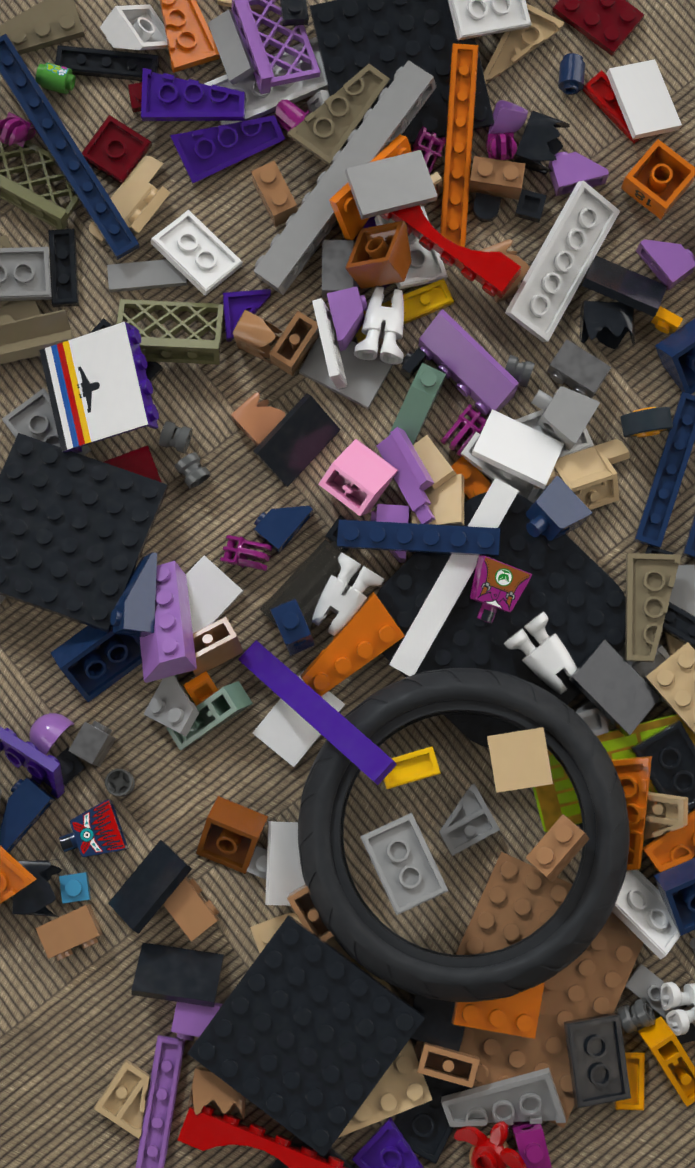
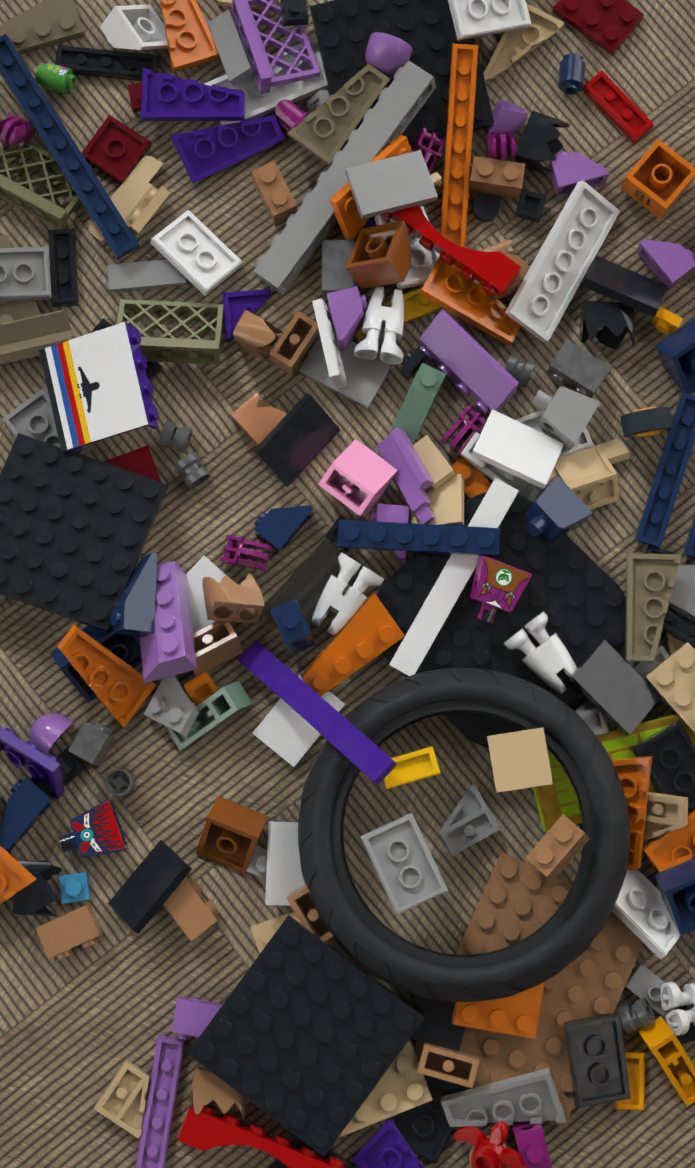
black tile [131,942,224,1007] -> none
white tile [606,59,682,140] -> none
none -> orange wing [57,625,156,728]
none -> medium nougat piece [202,573,264,624]
none -> medium lavender helmet [365,32,412,78]
none -> orange wing [419,257,521,346]

